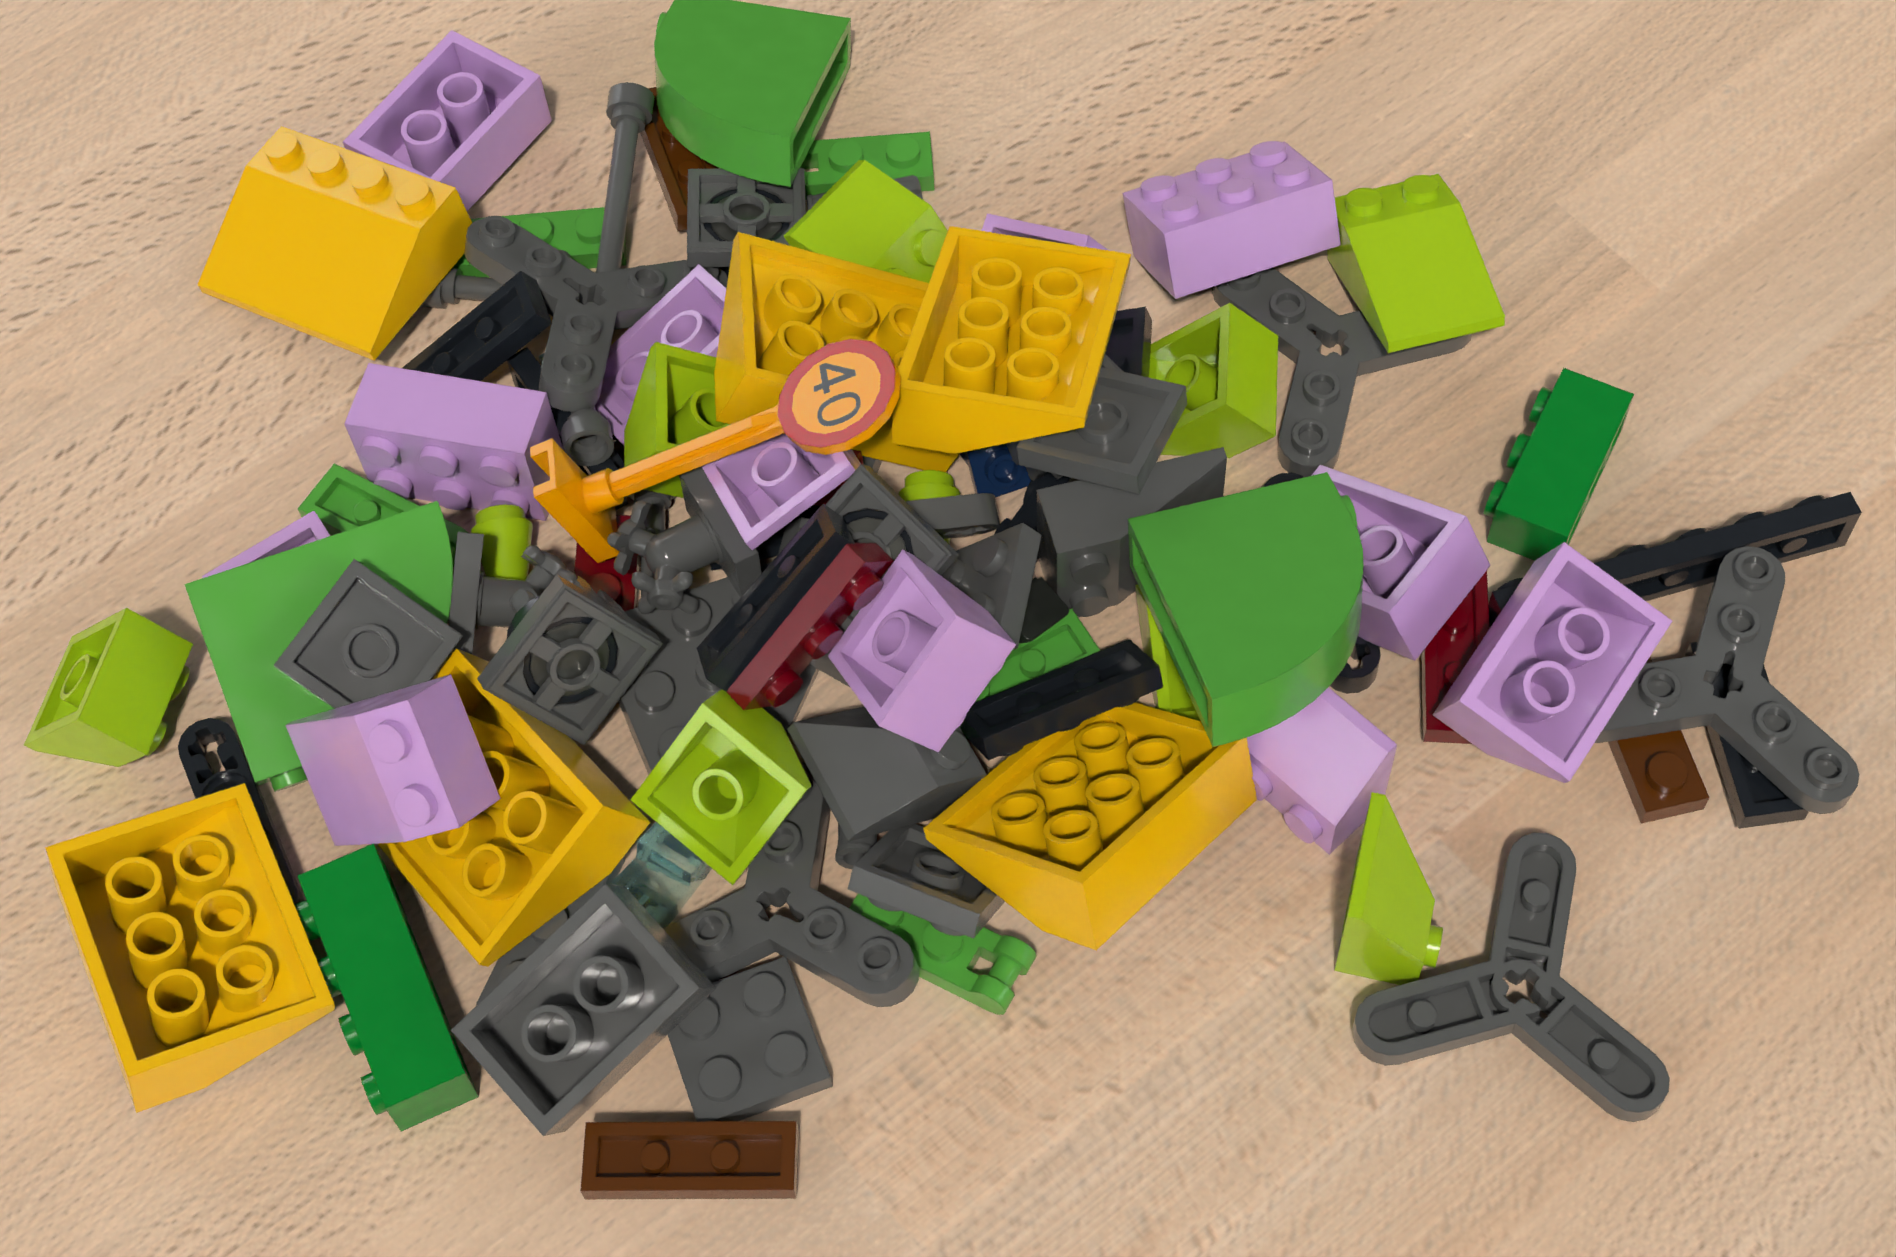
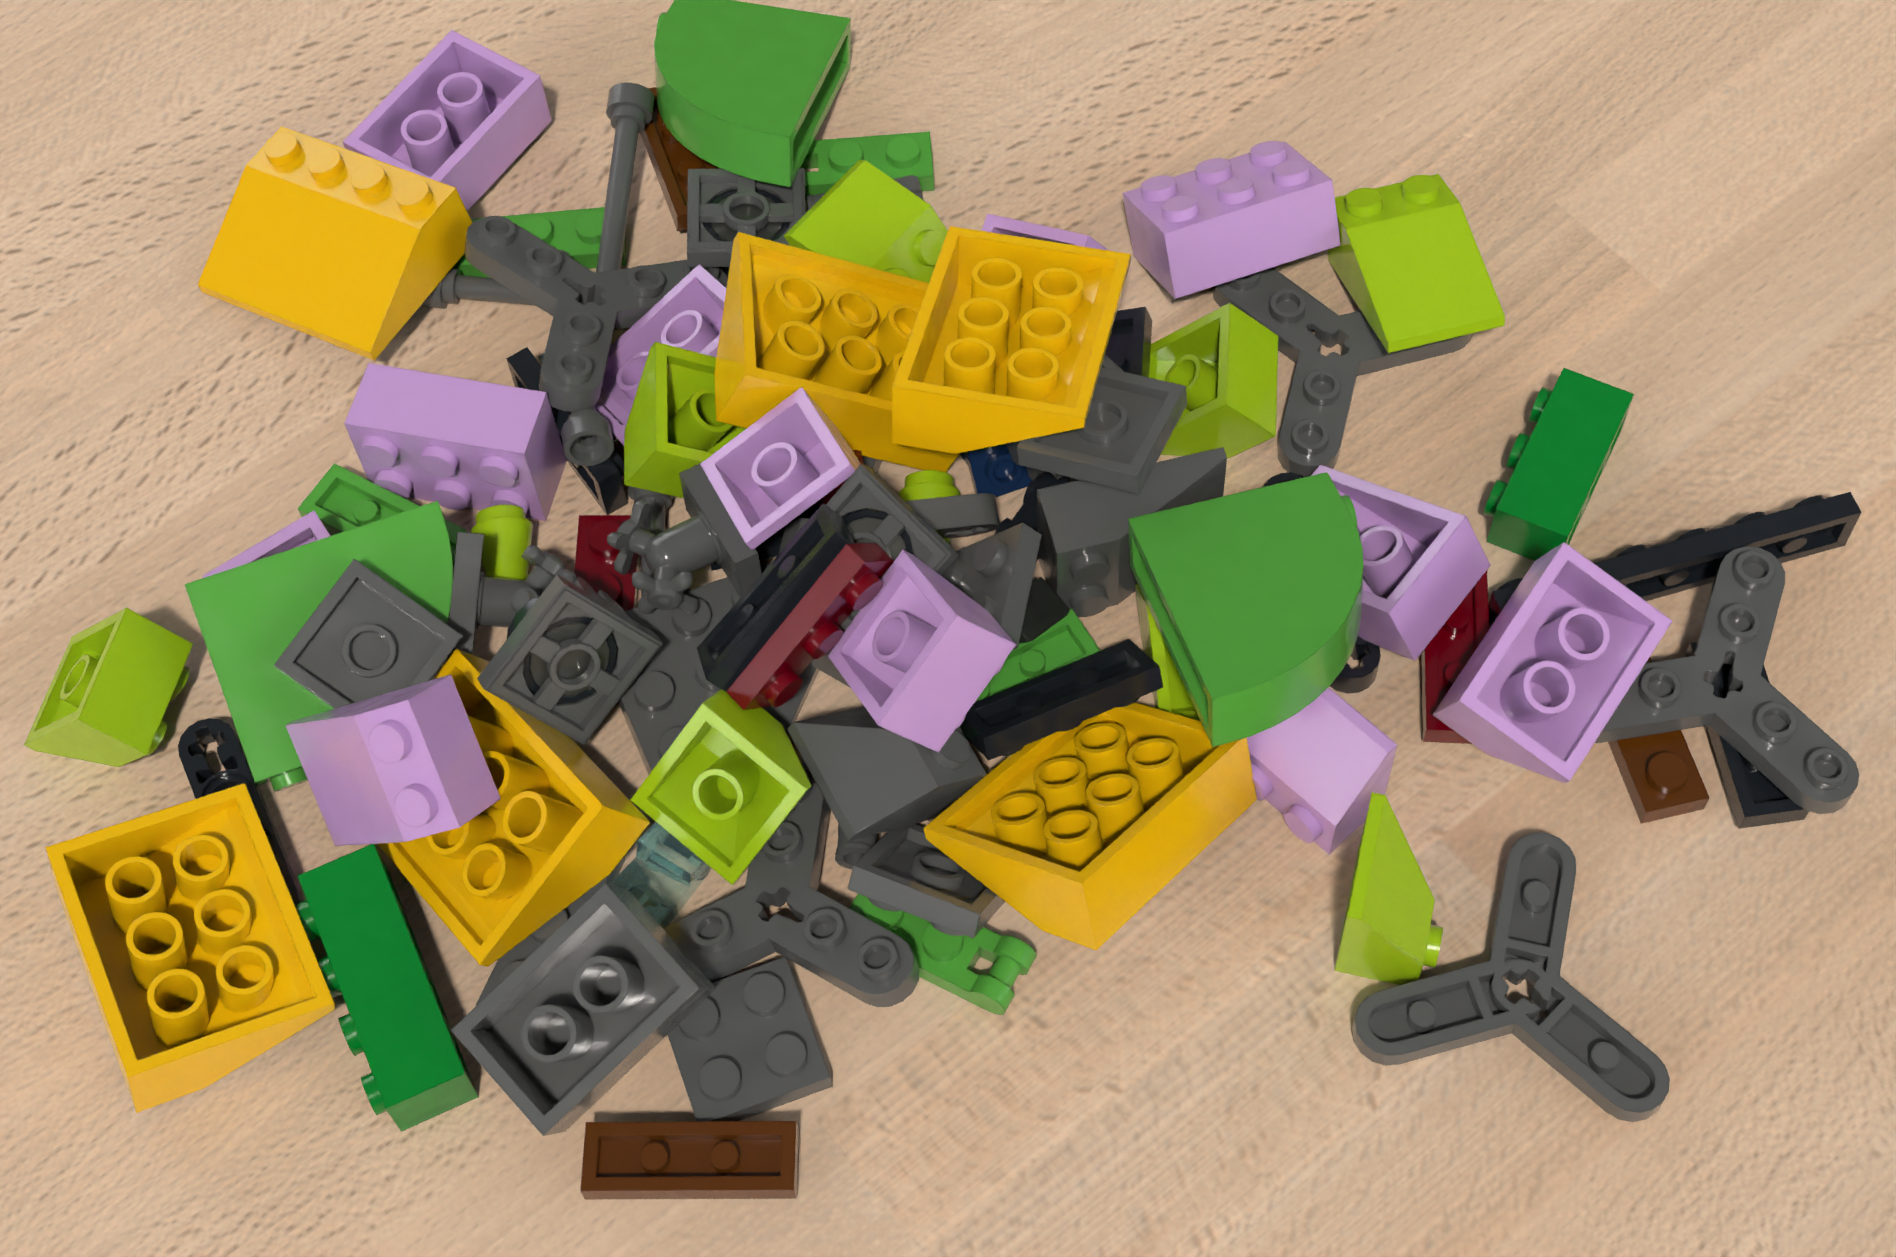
black plate [403,271,552,381] -> none
light orange piece [530,339,901,563] -> none

